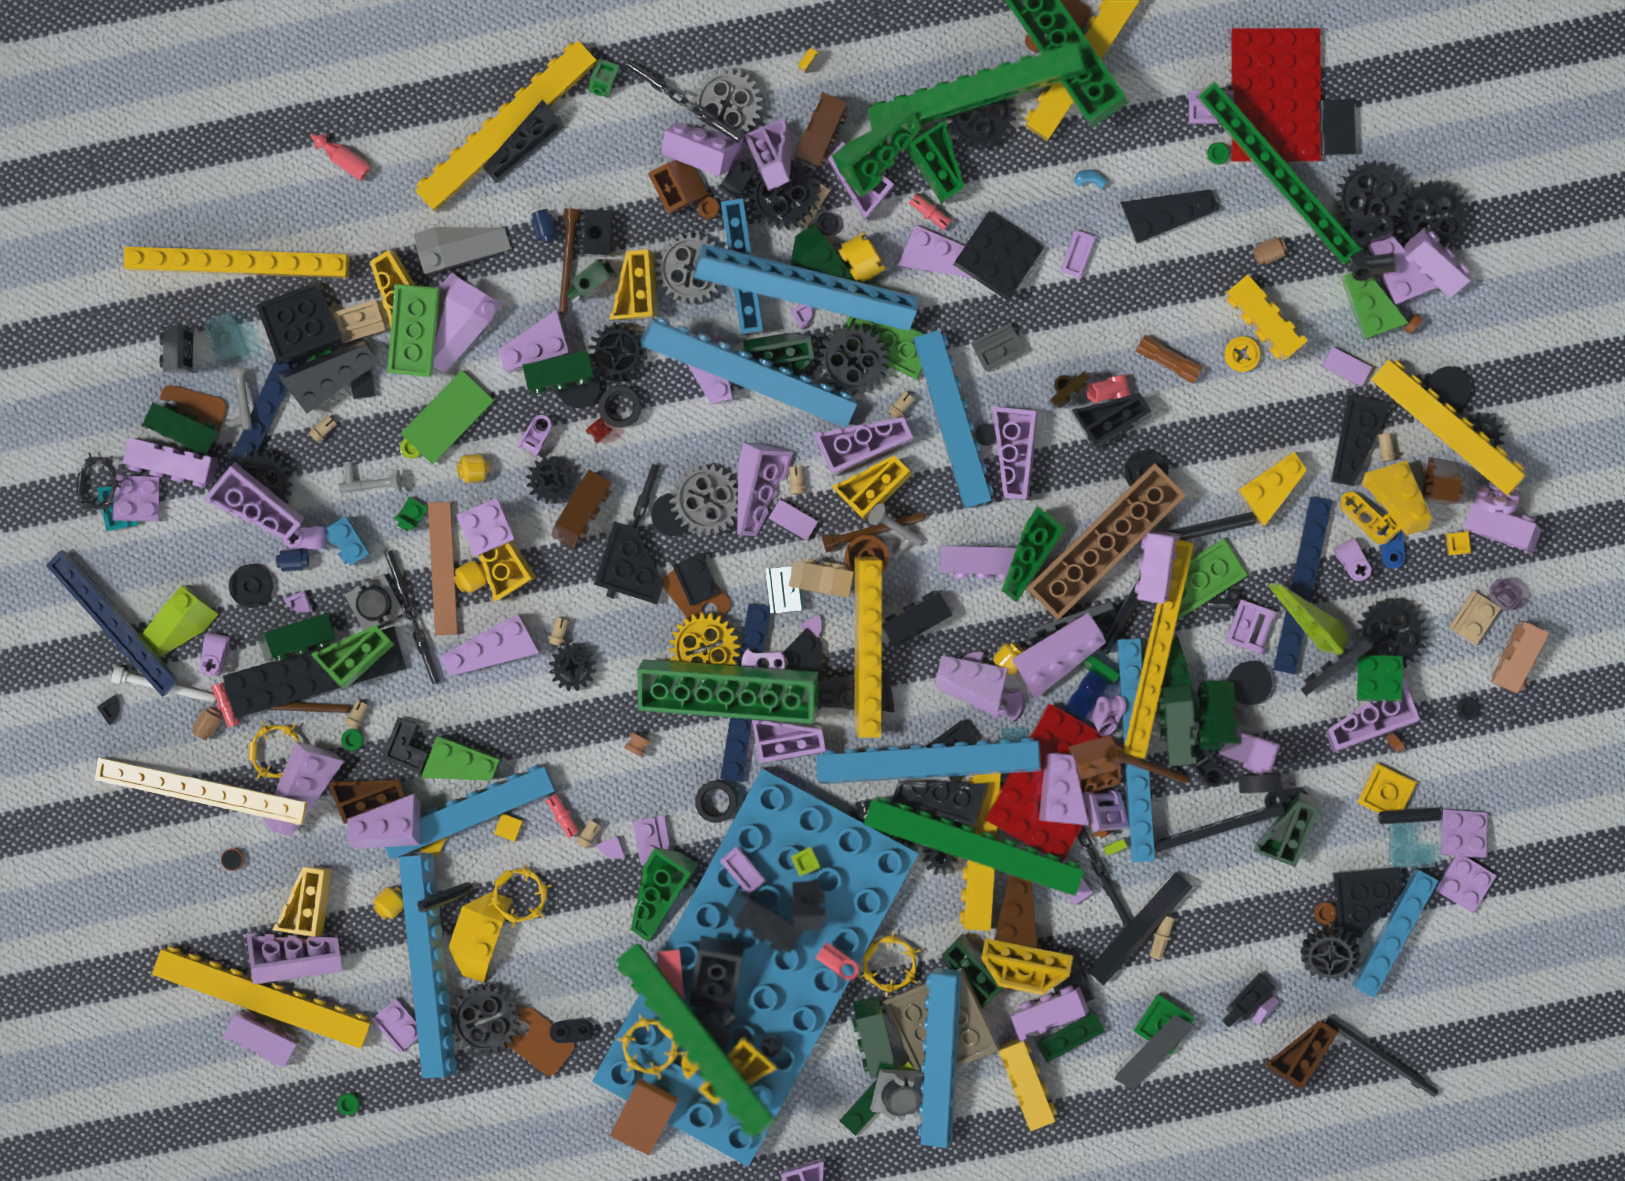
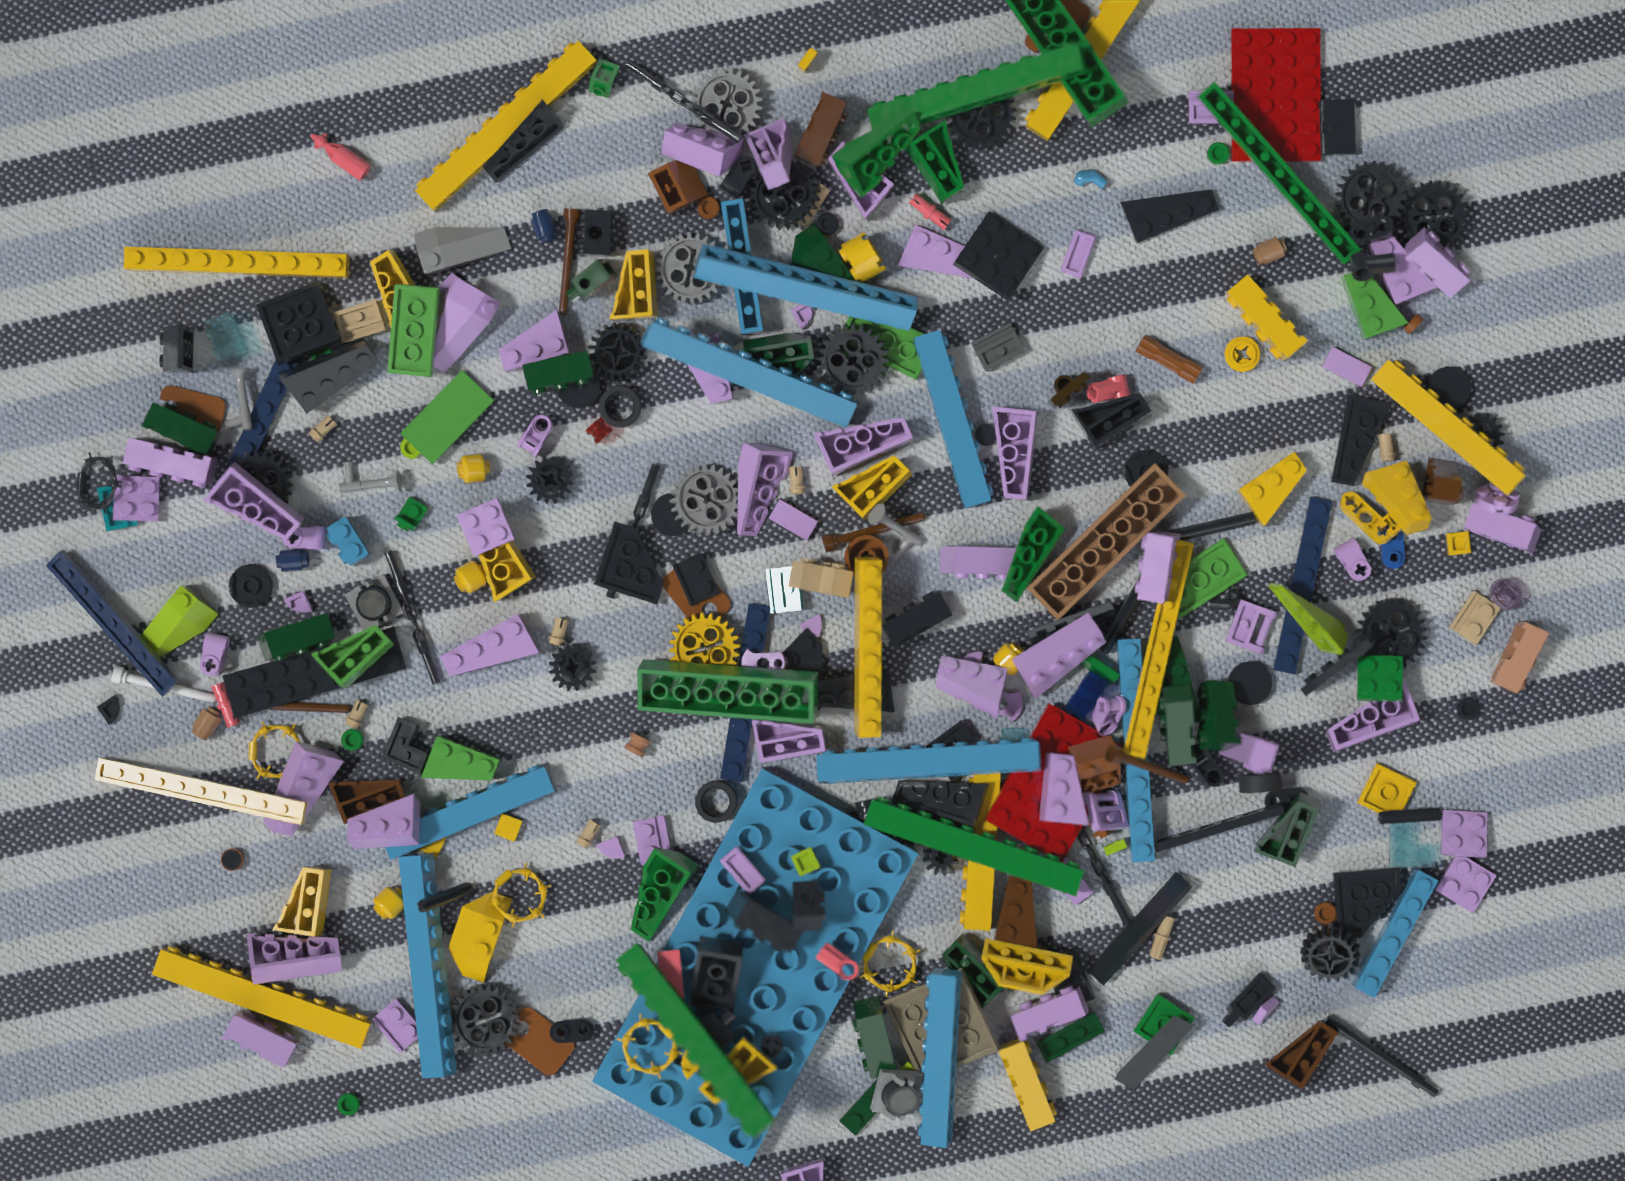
black tile [351,374,376,400] -> none
nougat tile [428,502,458,636] -> none
coral pin [546,794,580,839] -> none
reddish brown wedge [551,470,612,549] -> none
dark orange tile [610,1078,679,1156] -> none
tan pin [888,391,915,419] -> none
dark orange tile [1385,732,1406,754] -> none

